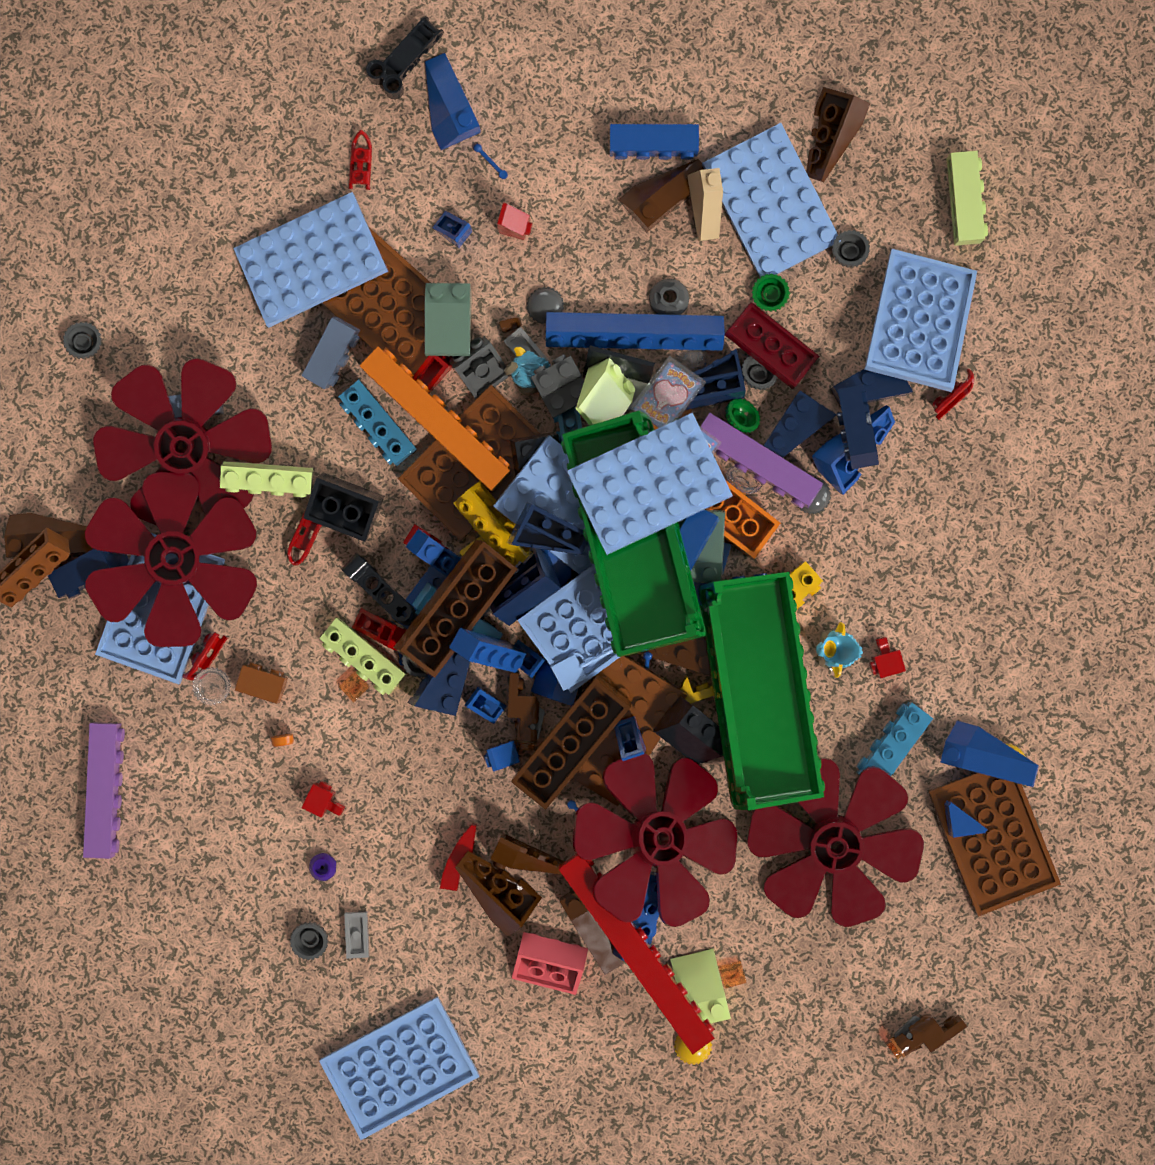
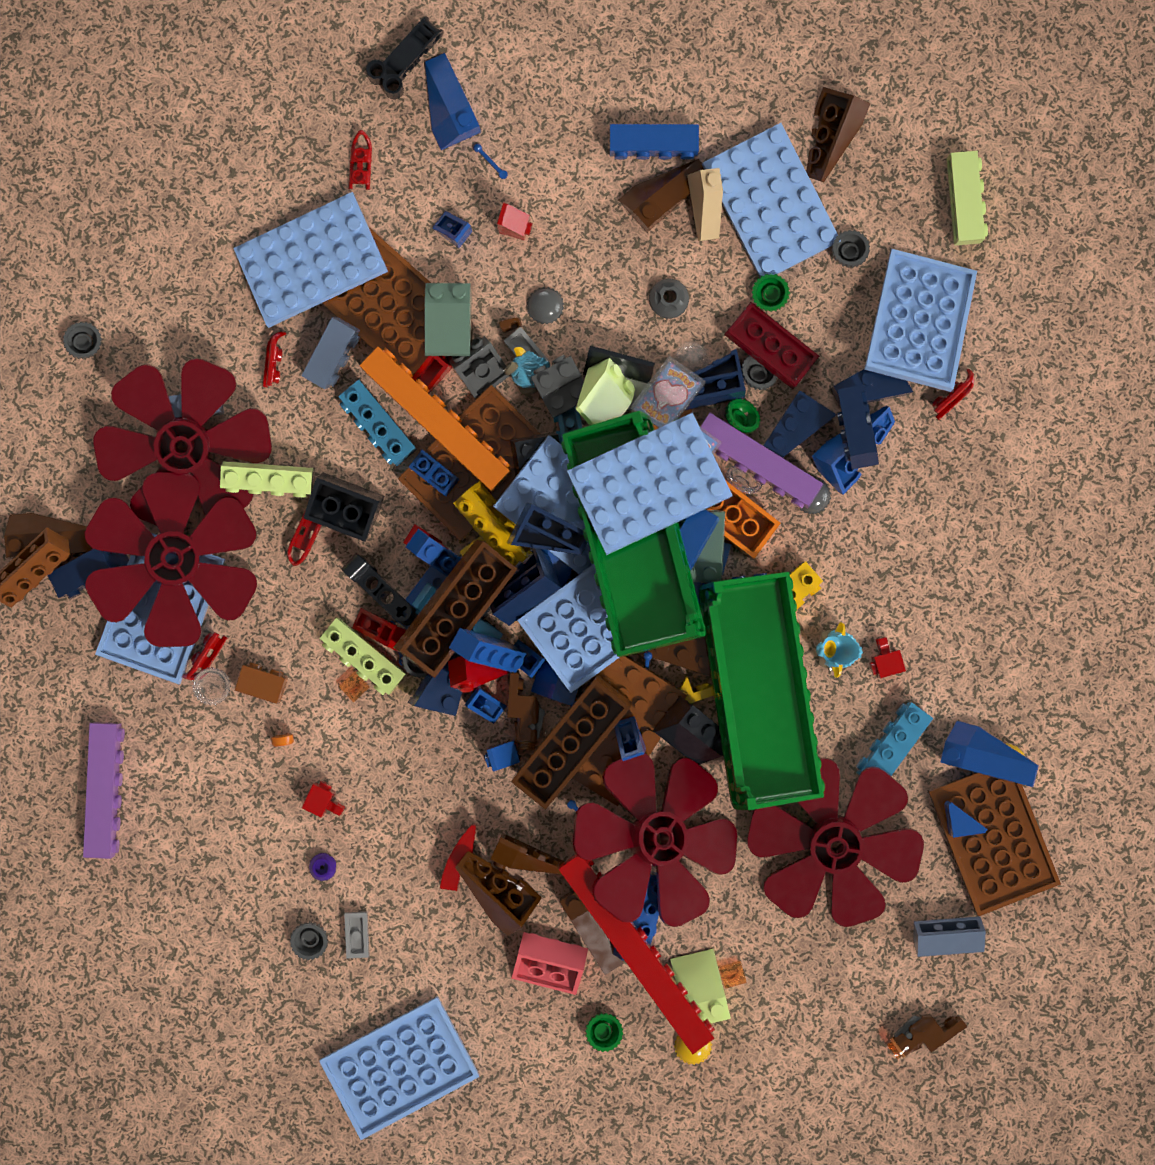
blue brick [546,312,725,351] -> none
light blue piece [551,648,613,691] -> none
none -> red piece [262,332,287,388]
none -> blue slope [409,450,460,496]
none -> red slope [448,656,510,692]
none -> green hat [585,1013,624,1052]
none -> sand blue brick [913,916,986,957]

